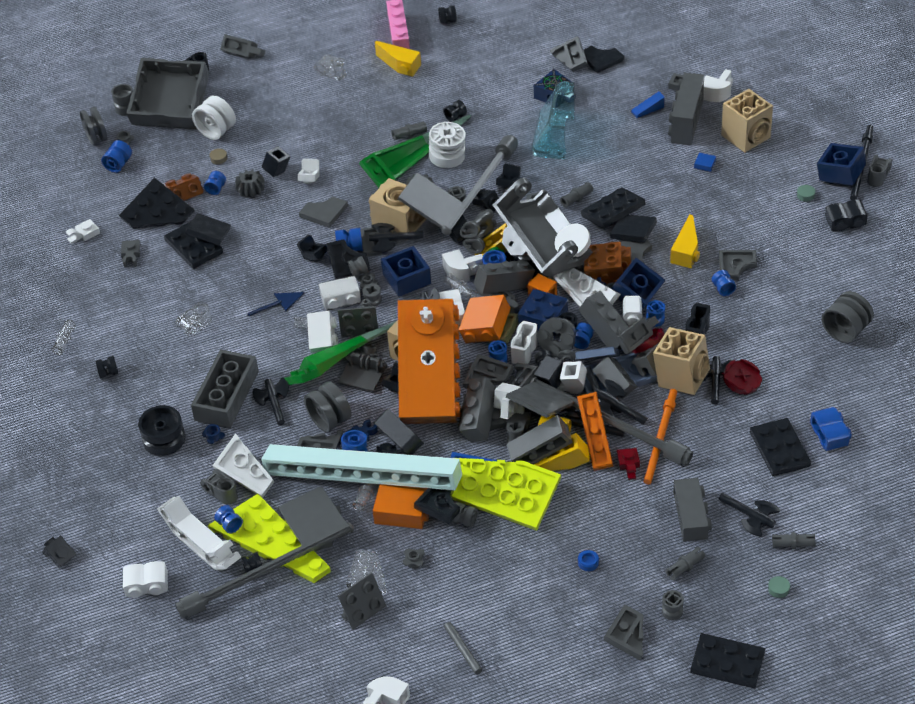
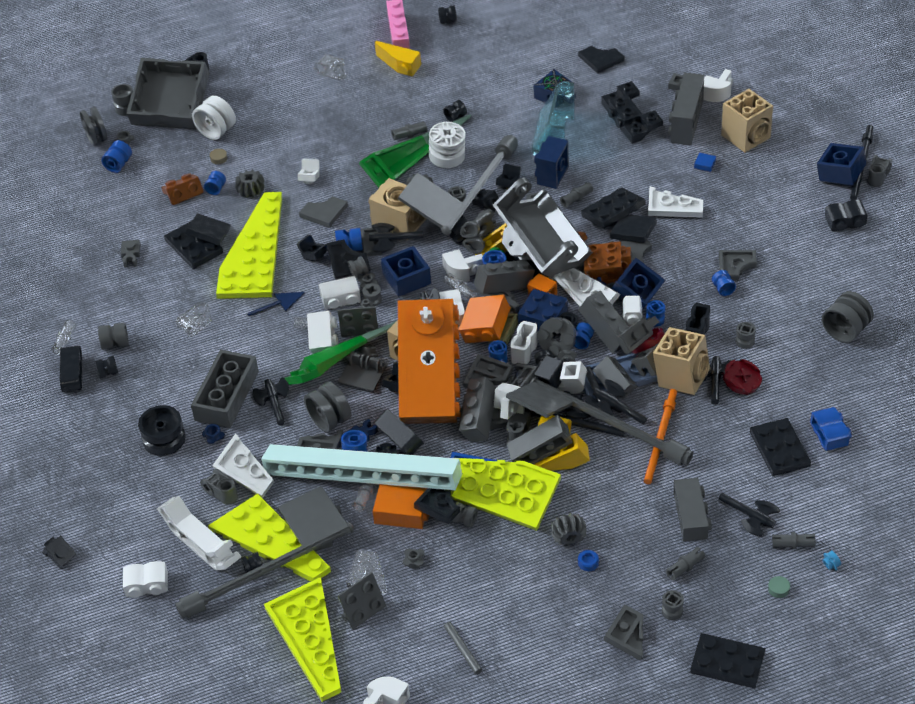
white plate [66,219,100,244] -> none
black plate [119,177,194,228] -> none
blue wheel [214,505,243,534] -> none
dark grey hinge [220,34,266,58] -> none
black brick [262,146,291,178] -> none
dark grey wing [550,36,588,72] -> none
white tile [555,223,591,259] -> none
sand blue tile [575,347,620,362] -> none
orange tile [577,392,613,471] -> none
dark red plate [617,447,640,480] -> none
blue piece [631,91,665,118] -> none
yellow slope [670,214,700,268] -> none
sand green tile [797,185,815,202] -> none
none -> black beam [60,345,82,392]
none -> dark grey wheel [98,322,129,350]
none -> neon yellow wing [216,192,282,299]
none -> neon yellow wing [264,577,341,702]
none -> dark blue brick [534,136,569,189]
none -> dark grey gear [551,513,587,546]
none -> black bracket [601,81,663,144]
none -> white wing [648,186,703,218]
none -> dark grey wheel [736,322,756,349]
none -> dark azure plate [822,550,842,571]

